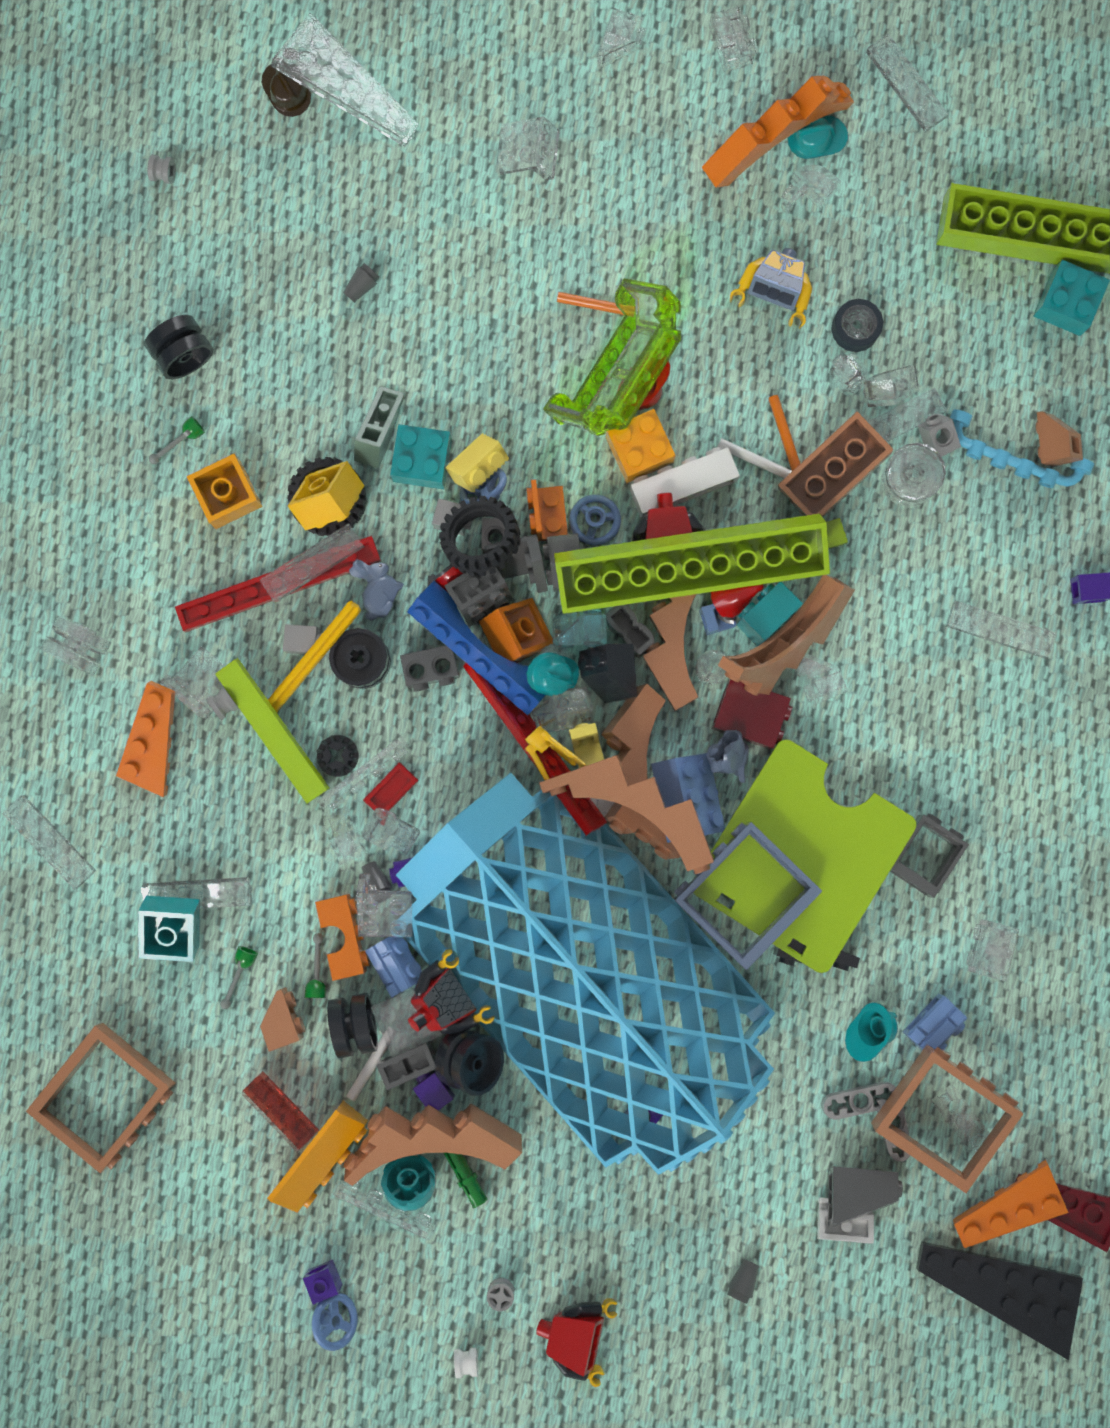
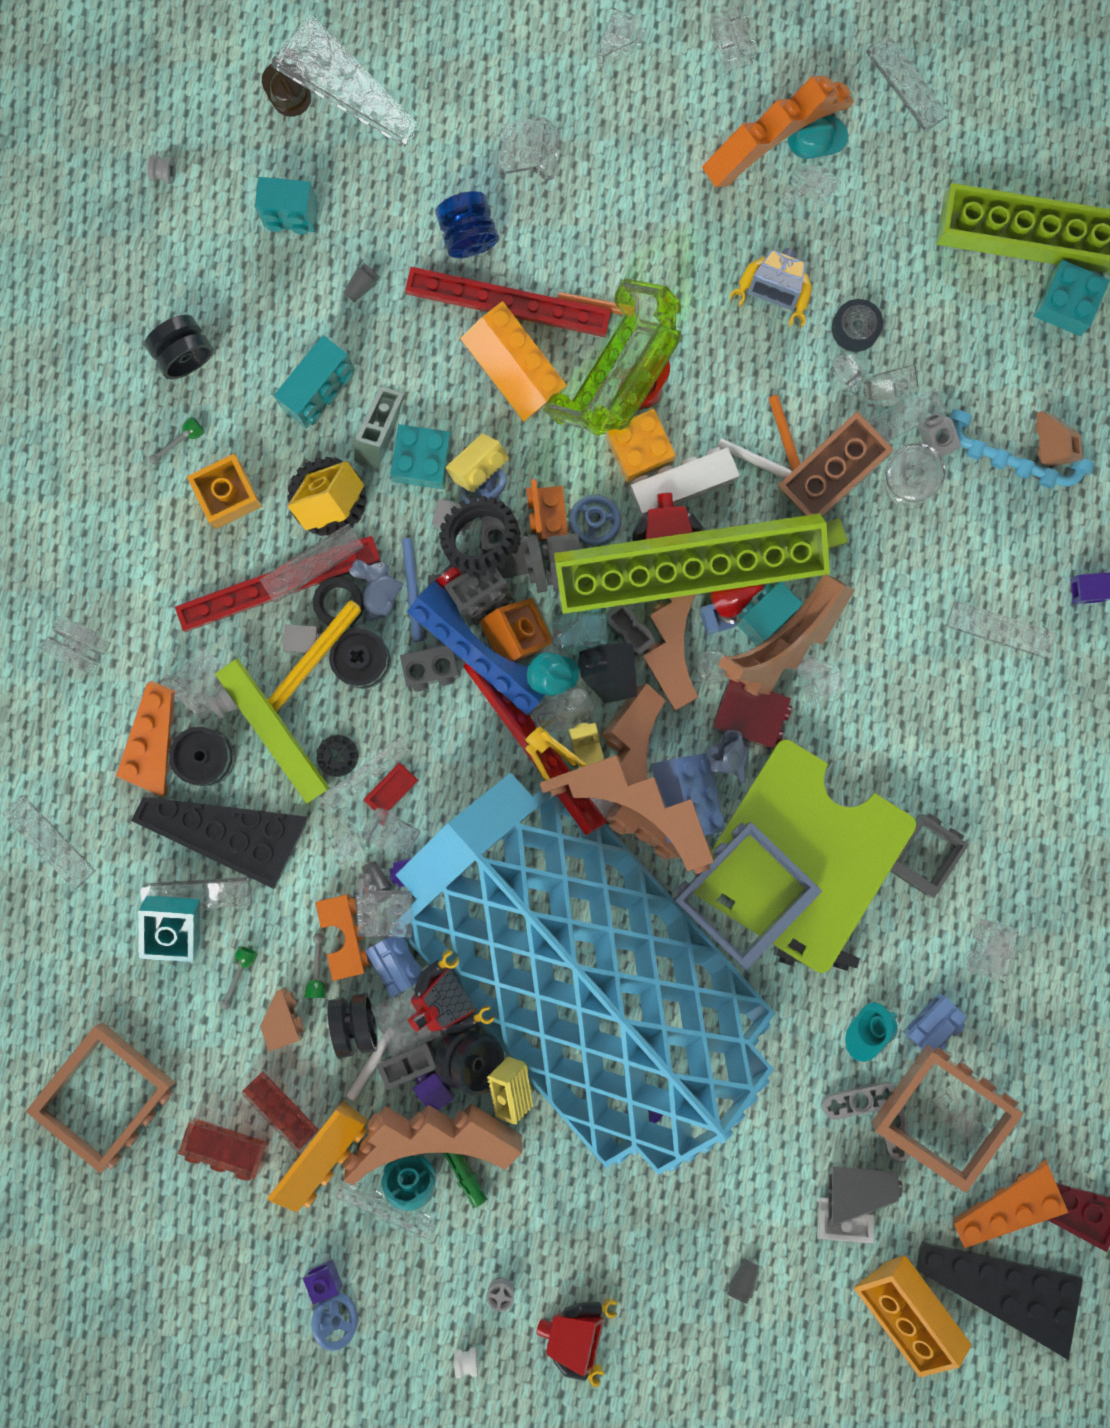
none -> black wing [131,797,310,889]
none -> black wheel [169,727,235,786]
none -> clear red brick [178,1118,270,1181]
none -> teal brick [255,176,318,235]
none -> teal brick [273,335,355,429]
none -> black tyre [312,577,364,626]
none -> medium blue bar [402,538,423,642]
none -> red plate [405,266,611,338]
none -> clear blue wheel [435,191,499,259]
none -> light orange slope [460,301,567,422]
none -> light yellow brick [487,1056,533,1124]
none -> light orange slope [854,1255,972,1377]

